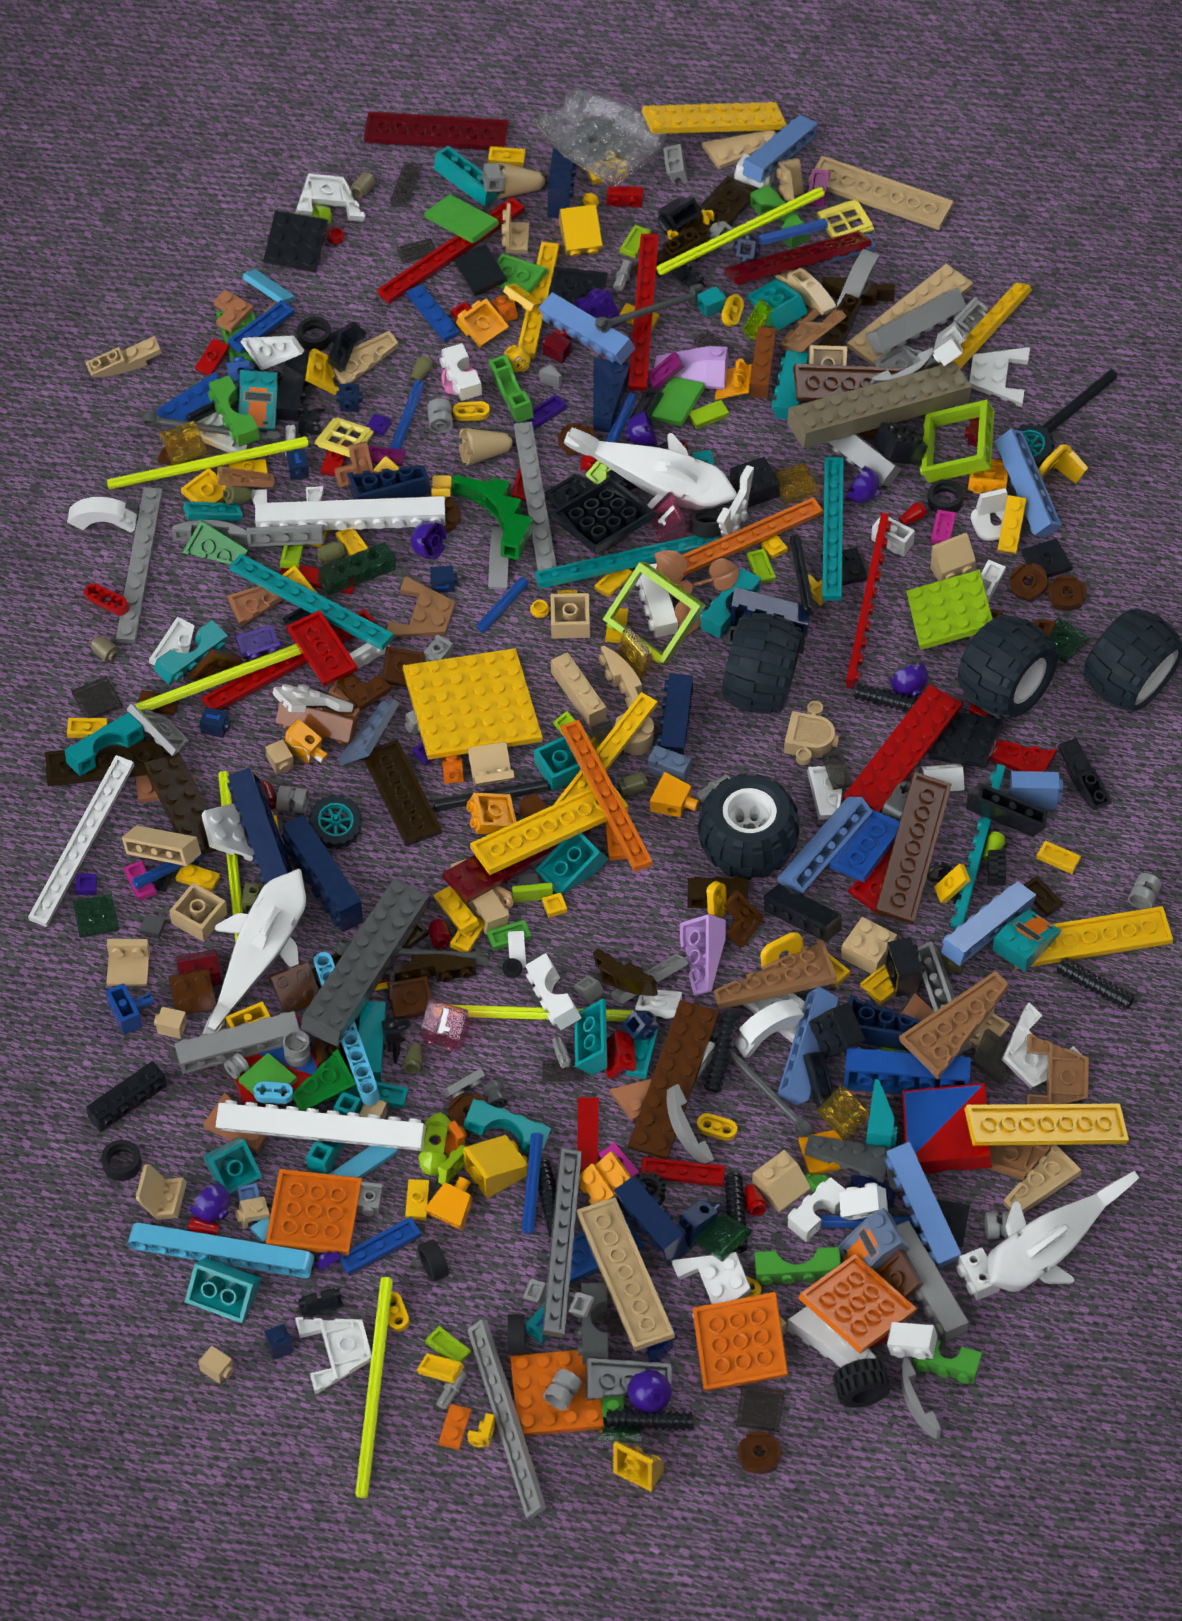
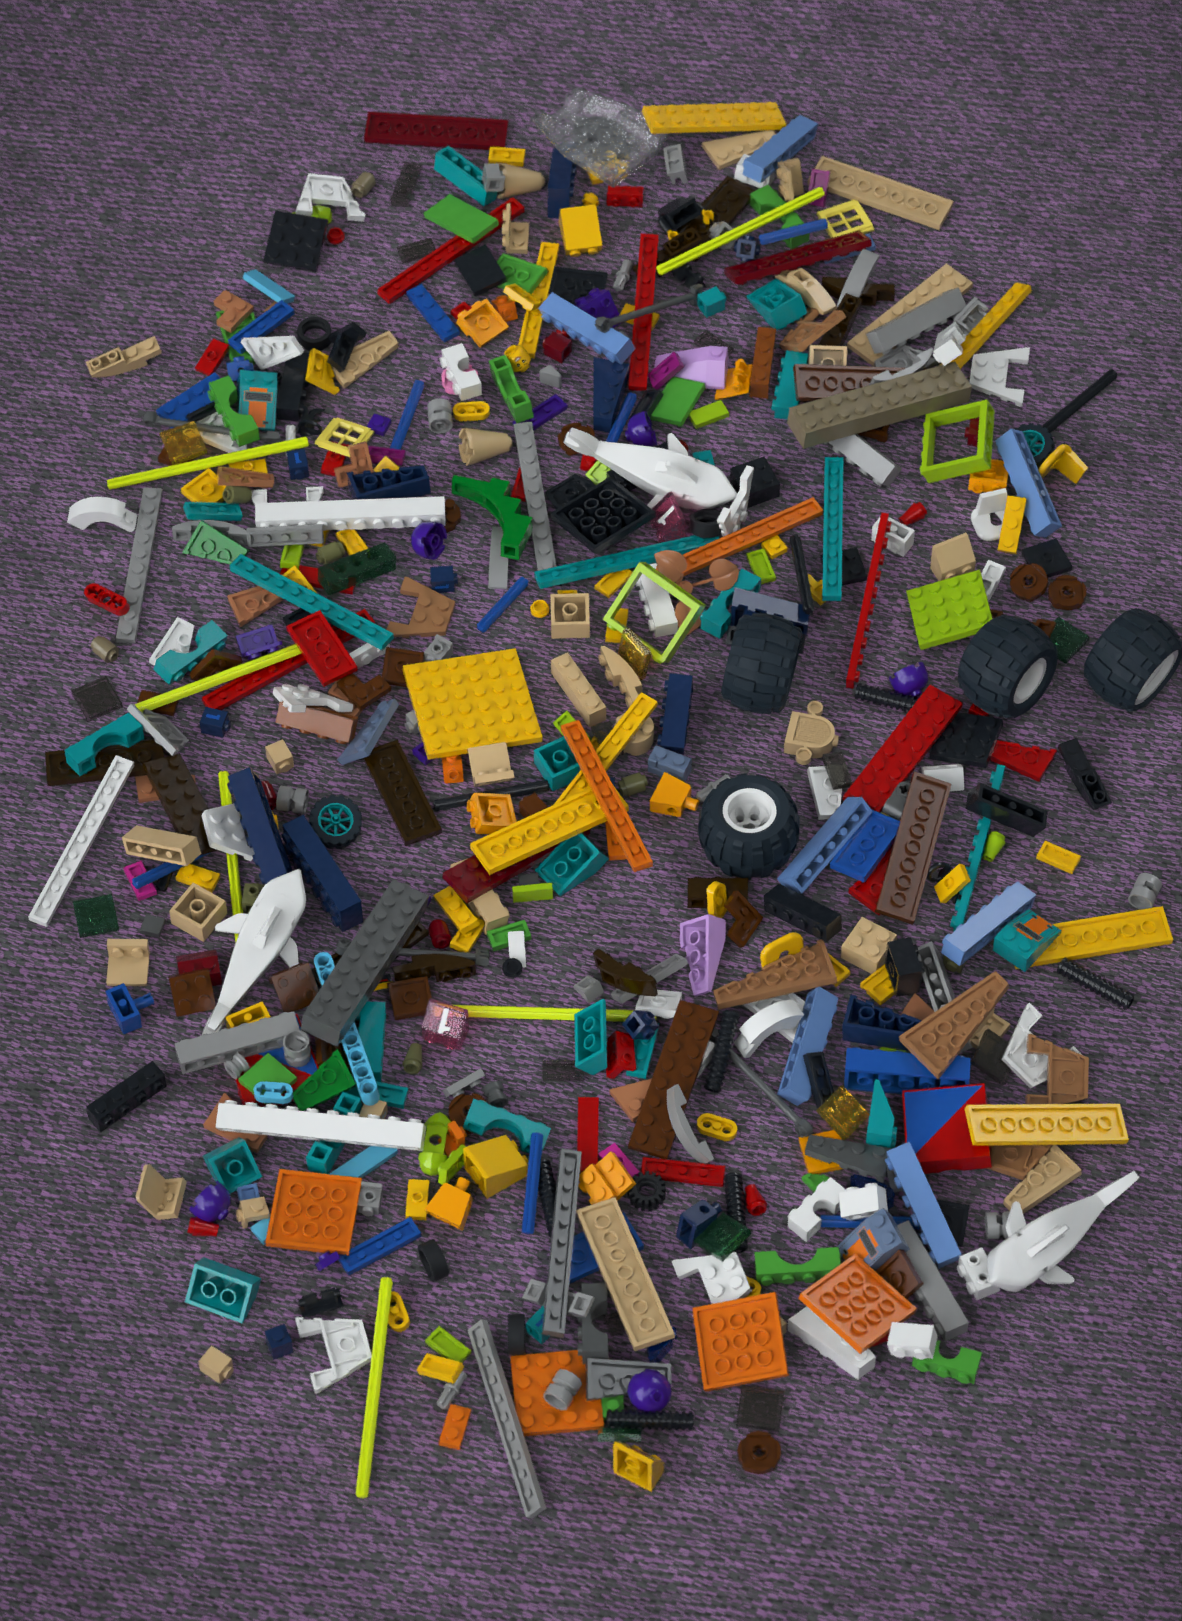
yellow plate [67,718,108,738] -> none
dark purple plate [75,874,97,895] -> none
black tyre [101,1139,142,1181] -> none
medium azure beam [128,1223,315,1278] -> none
tan brick [154,1007,187,1039] -> none
light orange torso [285,719,328,764] -> none
dark blue brick [336,383,363,412] -> none
black piece [382,1017,411,1064] -> none
olive cone [410,355,433,382] -> none
yellow bracket [431,475,451,500] -> none
yellow bracket [467,1413,495,1448] -> none
light nougat arm [493,886,514,909] -> none
white arch [525,953,582,1030] -> none
yellow plate [542,893,567,918] -> none
light grey axle [552,1037,571,1068] -> none
dark blue wedge [613,1176,689,1266] -> none
lime tile [619,225,651,259] -> none
yellow plate [721,294,744,327] -> none
clear neon green plate [742,299,772,340] -> none
tan slope [752,1150,811,1213] -> none
clear yellow plate [774,463,820,505] -> none
black brick [808,1003,865,1059] -> none
black tyre [833,1358,891,1408] -> none
dark purple cylinder [845,465,880,503] -> none
black brick [873,422,928,466] -> none
light grey slope [901,1357,941,1440] -> none
black tyre [927,479,964,514] -> none
dark pink plate [931,510,956,544] -> none
black tyre [987,850,1006,886] -> none
medium blue brick [1008,771,1063,810] -> none
dark brown plate [1024,876,1063,917] -> none

